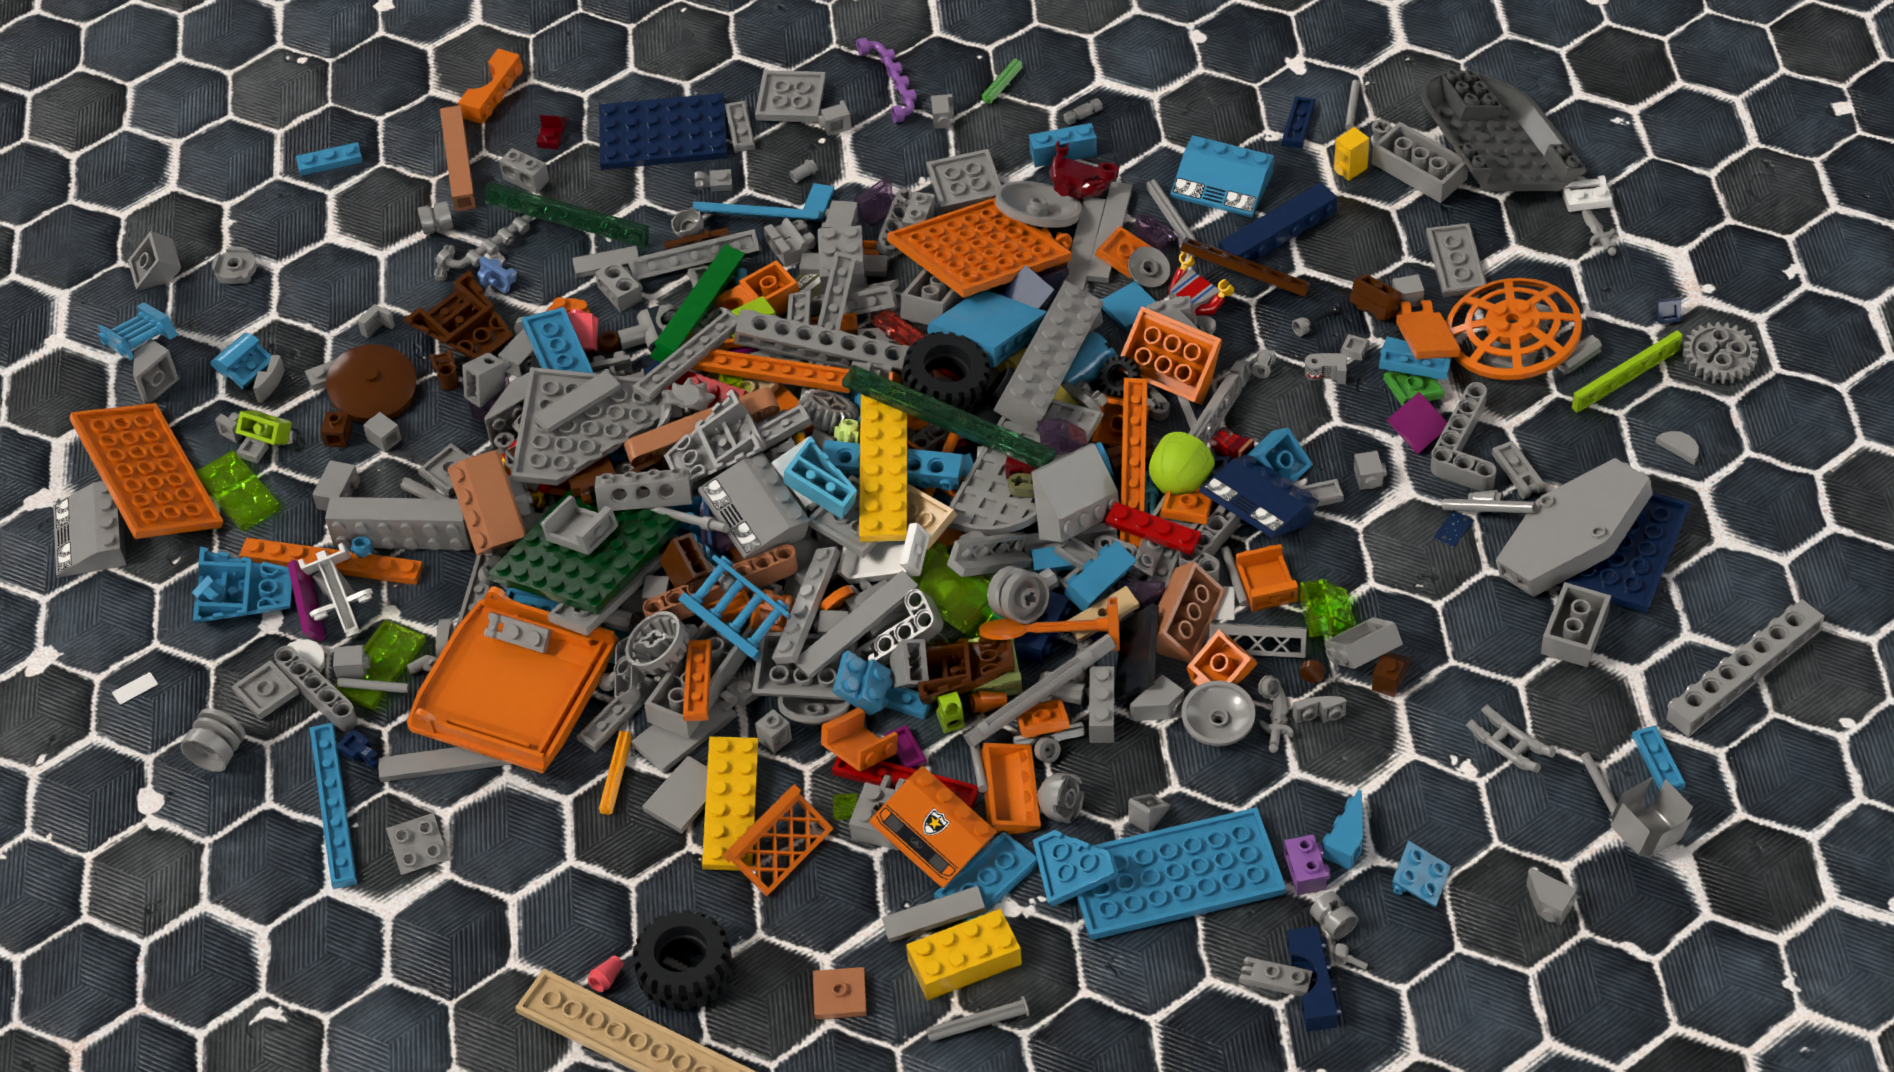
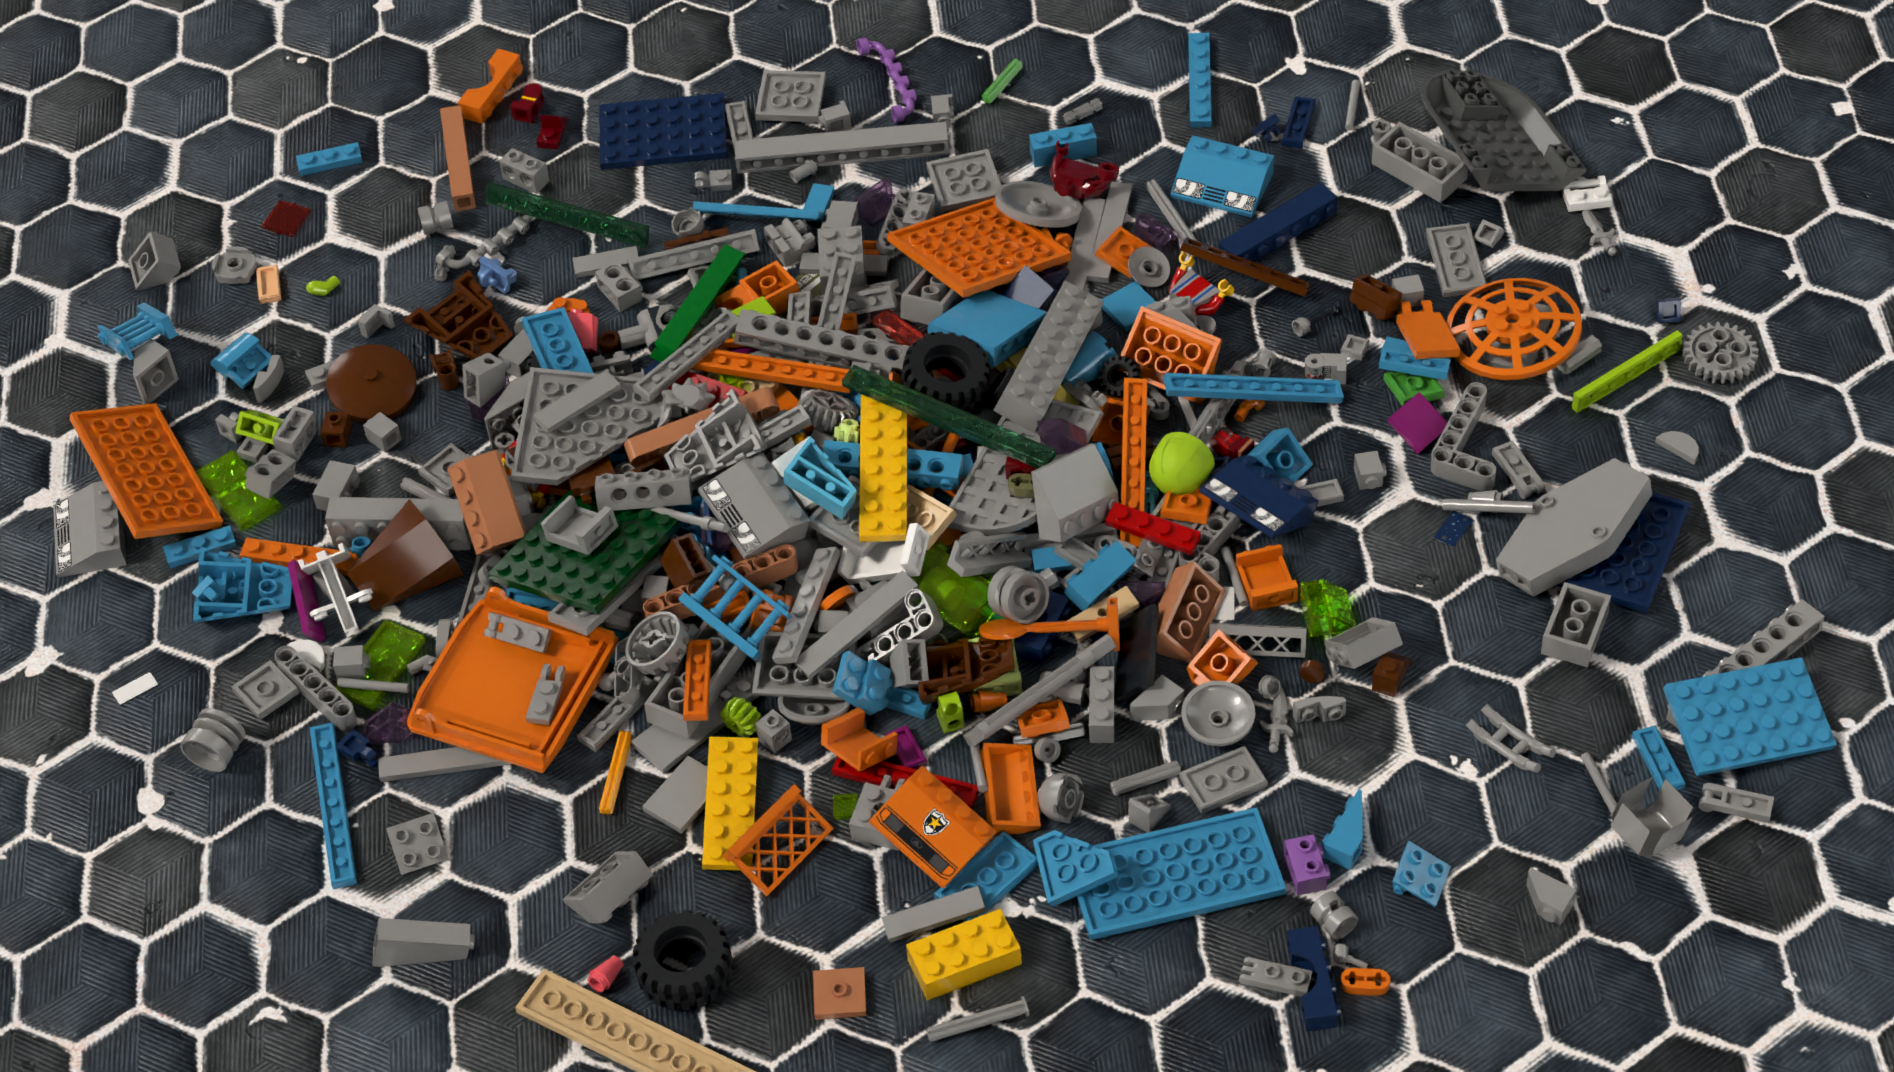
yellow brick [1334,127,1369,181] -> none
none -> dark azure plate [163,525,237,569]
none -> light grey brick [245,449,296,499]
none -> light nougat tile [256,265,282,304]
none -> clear red piece [261,200,311,237]
none -> light grey brick [272,406,319,462]
none -> lime arm [306,276,340,296]
none -> reddish brown wedge [347,499,464,611]
none -> clear purple slope [363,701,413,743]
none -> light grey slope [372,918,475,967]
none -> dark red leg [510,83,544,124]
none -> light grey hinge [525,664,566,725]
none -> light grey slope [562,851,653,924]
none -> lime gear [720,697,762,738]
none -> light grey brick [734,122,949,174]
none -> light grey axle [1110,760,1181,796]
none -> dark azure plate [1163,373,1344,403]
none -> light grey tile [1179,746,1268,814]
none -> dark azure plate [1188,33,1211,128]
none -> orange arm [1234,399,1265,422]
none -> dark blue tile [1252,113,1281,142]
none -> orange beam [1340,968,1390,996]
none -> light grey slope [1473,219,1505,248]
none -> dark azure plate [1663,657,1837,777]
none -> light grey plate [1699,783,1774,823]

